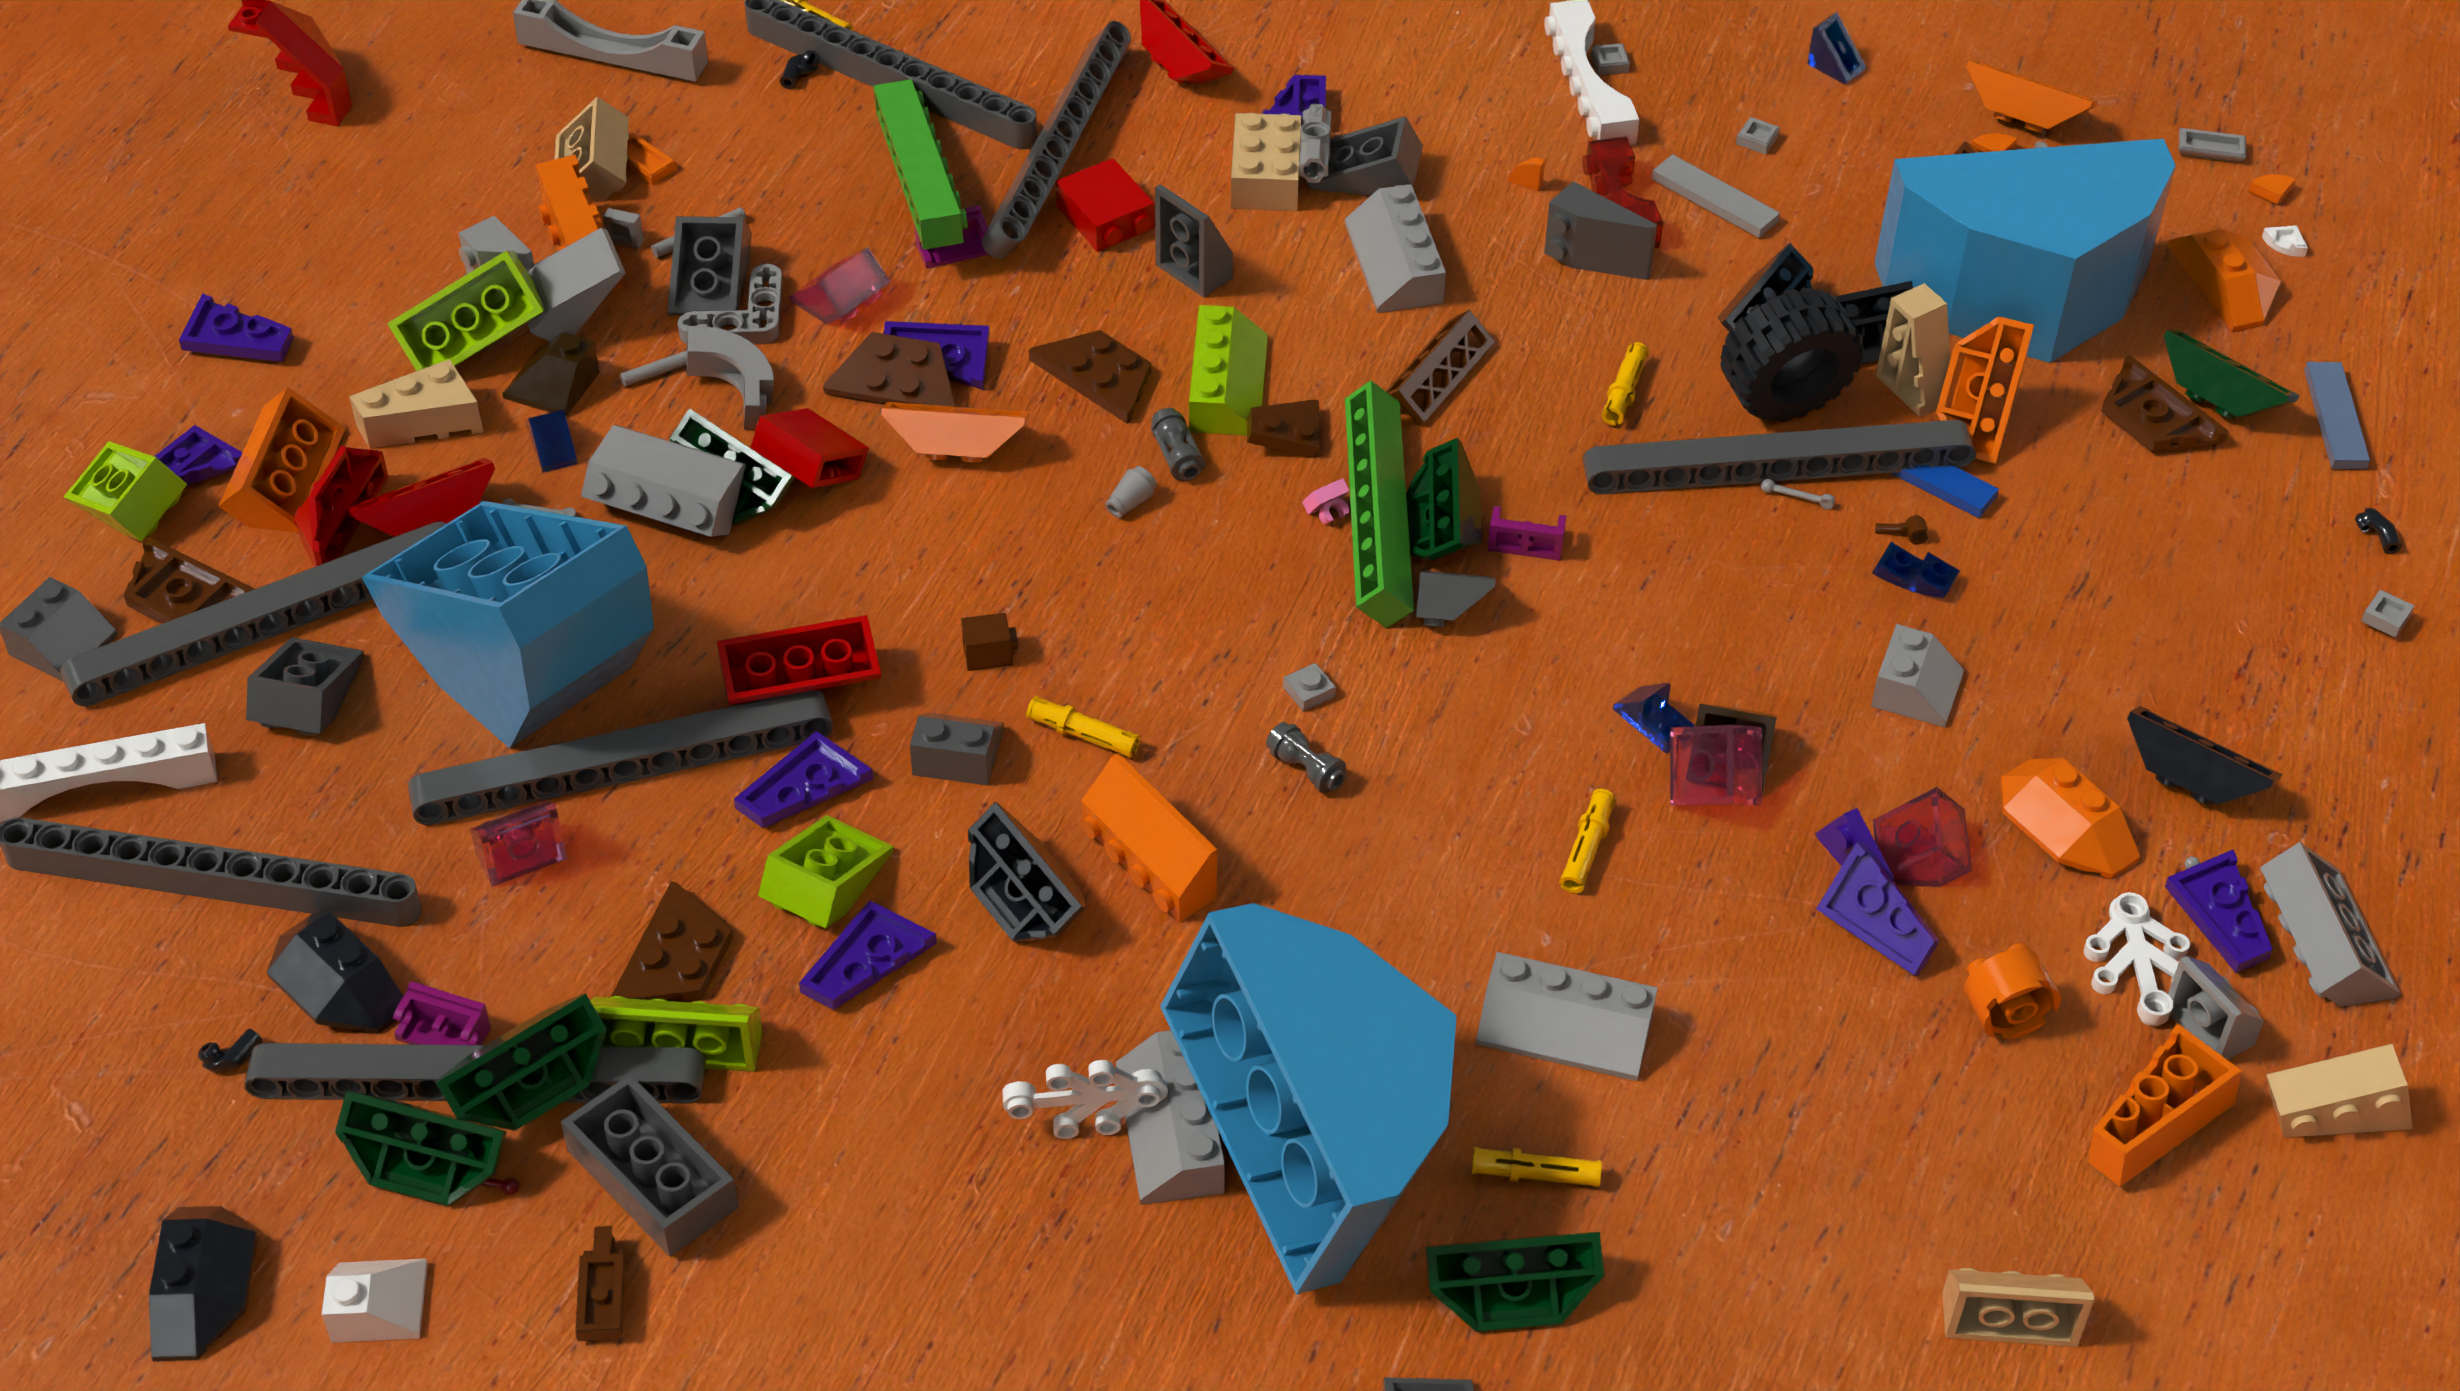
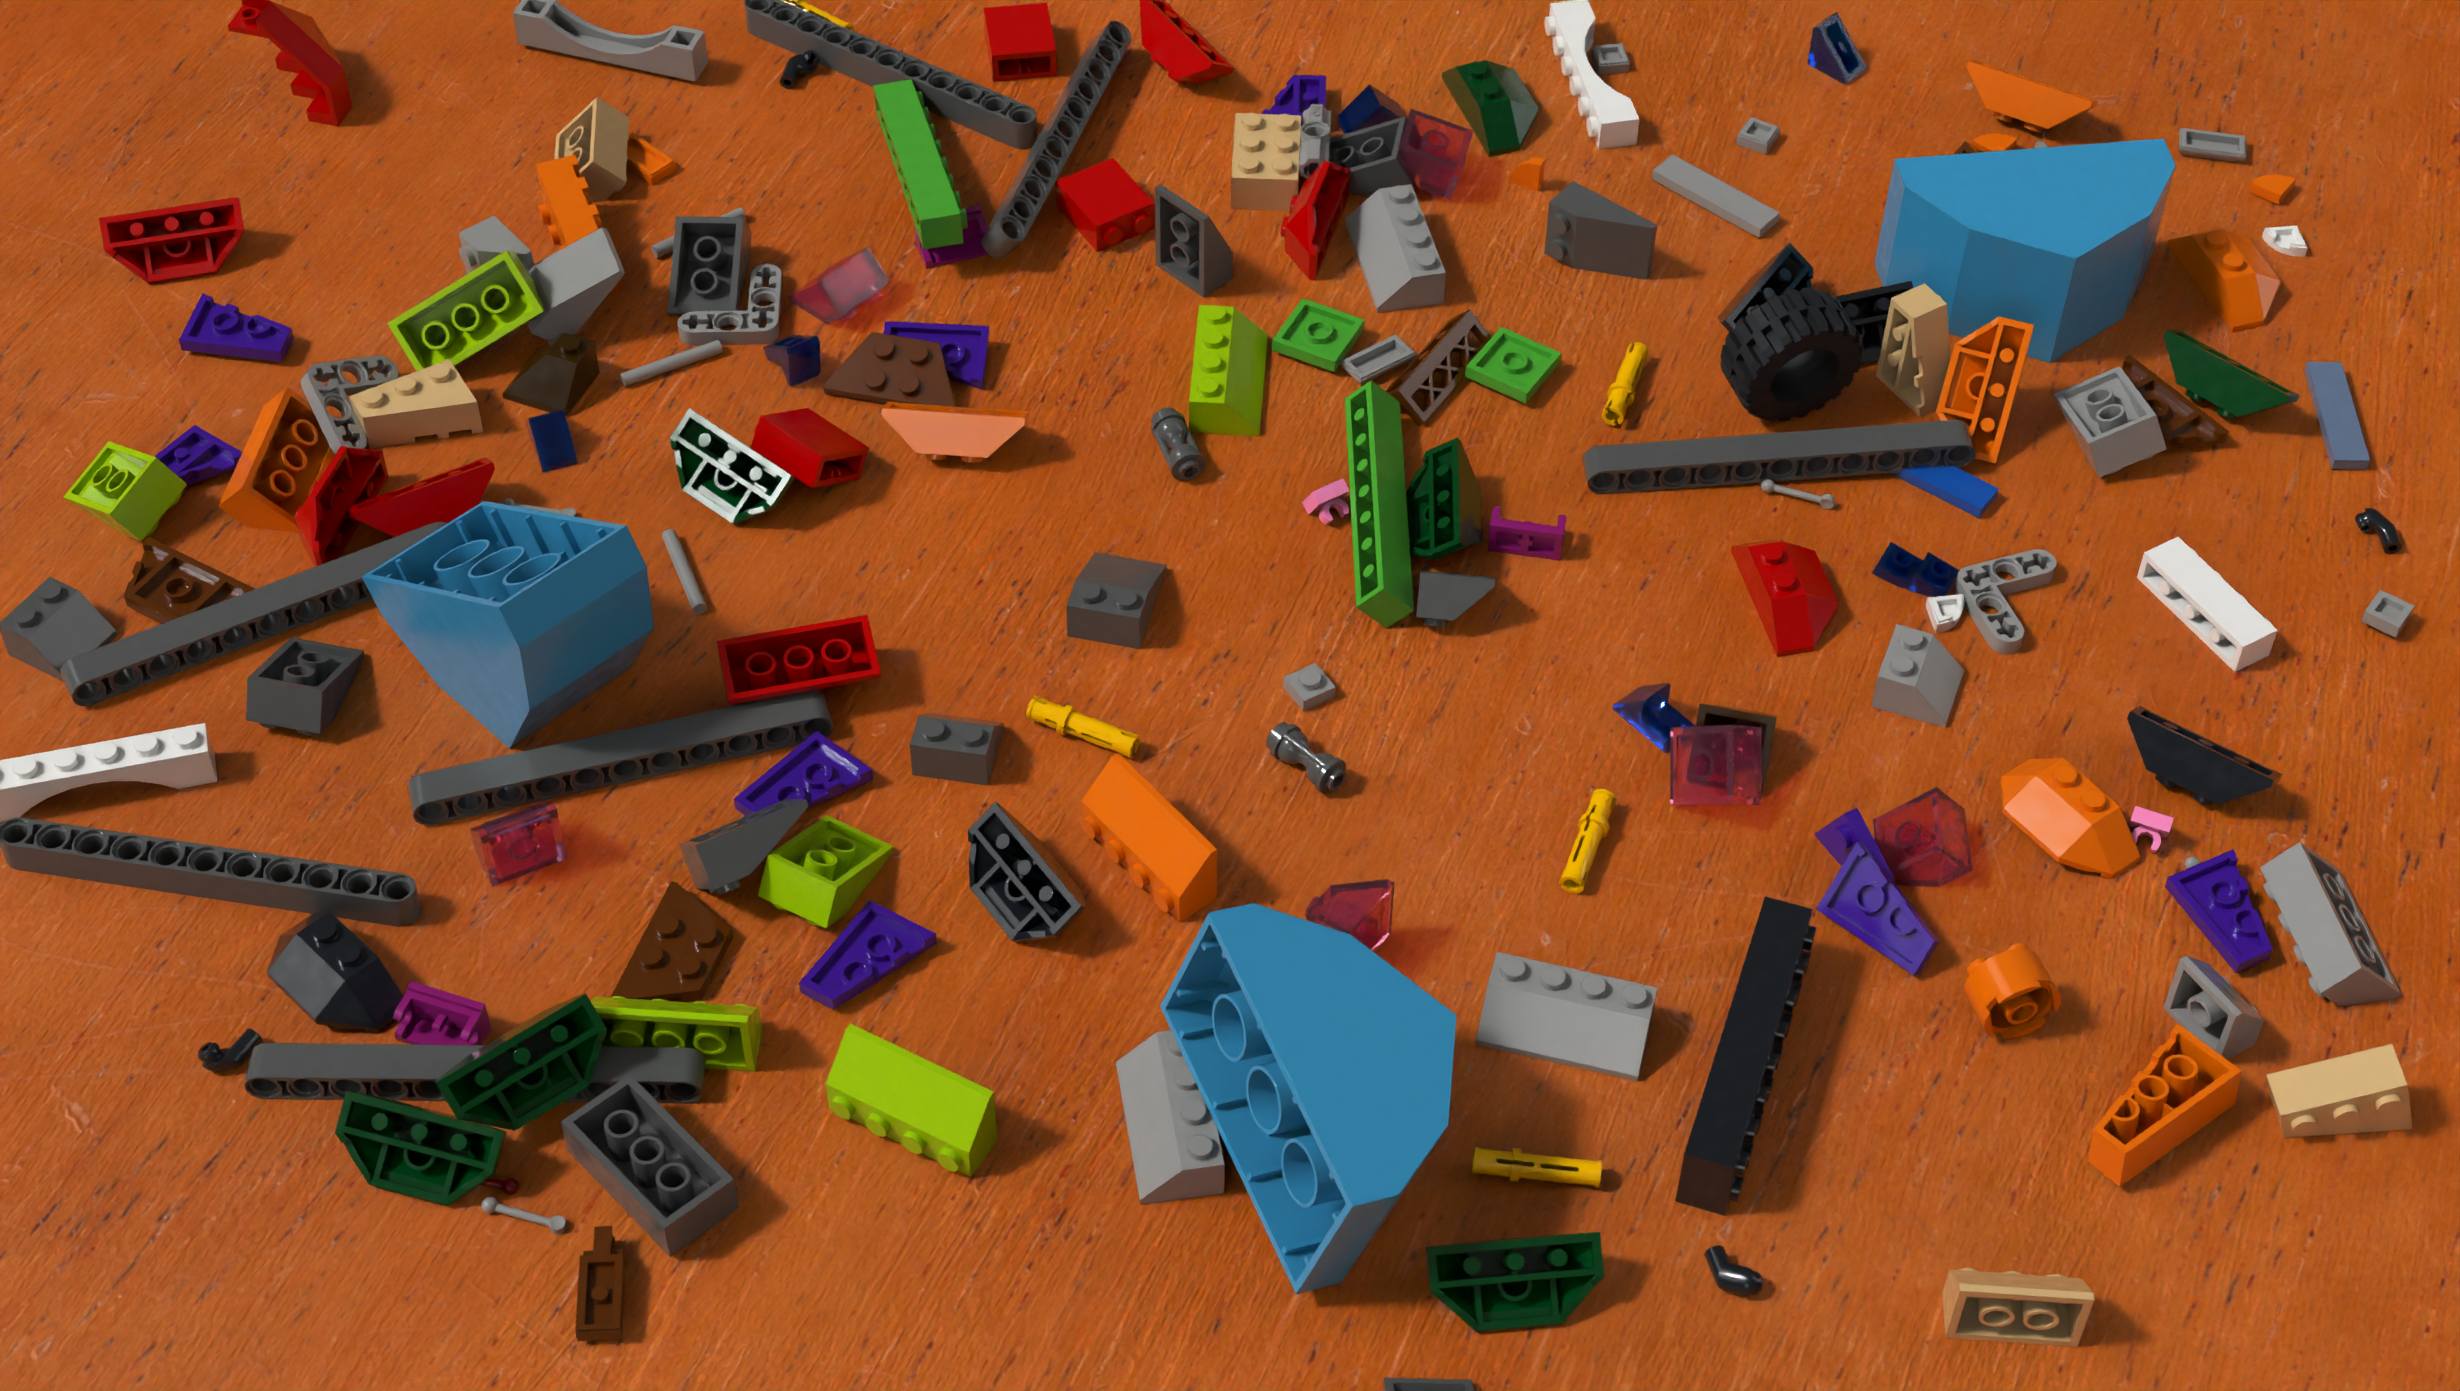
black wedge [149,1206,257,1362] -> none
white slope [322,1259,428,1343] -> none
light grey slope [581,425,746,537] -> none
light grey plate [603,208,644,249] -> none
light grey arch [687,326,774,430] -> none
reddish brown brick [961,613,1018,671] -> none
white plant [1002,1060,1168,1139] -> none
reddish brown wing [1029,330,1151,424] -> none
light grey cone [1105,466,1157,518] -> none
reddish brown wing [1247,399,1320,458] -> none
clear red arch [1582,136,1663,249] -> none
reddish brown hand [1875,515,1928,544] -> none
white plant [2083,892,2190,1027] -> none
none -> red wedge [99,197,245,284]
none -> light grey beam [301,355,399,454]
none -> light grey hinge [481,1197,567,1234]
none -> light grey bar [662,529,707,615]
none -> dark grey slope [679,799,809,894]
none -> clear blue slope [763,335,820,386]
none -> lime slope [826,1023,997,1177]
none -> red brick [984,3,1057,81]
none -> dark grey slope [1066,552,1167,649]
none -> bright green plate [1272,298,1365,372]
none -> red wedge [1281,161,1351,281]
none -> clear pink slope [1305,879,1394,952]
none -> clear blue slope [1337,84,1405,134]
none -> light grey tile [1340,334,1417,386]
none -> clear pink slope [1398,109,1473,200]
none -> dark green wedge [1442,60,1539,157]
none -> bright green plate [1465,327,1562,404]
none -> black brick [1675,896,1817,1216]
none -> black arm [1704,1245,1763,1296]
none -> red wedge [1731,541,1839,657]
none -> white tile [1925,594,1965,633]
none -> light grey beam [1954,549,2057,655]
none -> light grey slope [2054,366,2167,477]
none -> bright pink tile [2129,806,2174,854]
none -> white brick [2137,537,2278,672]

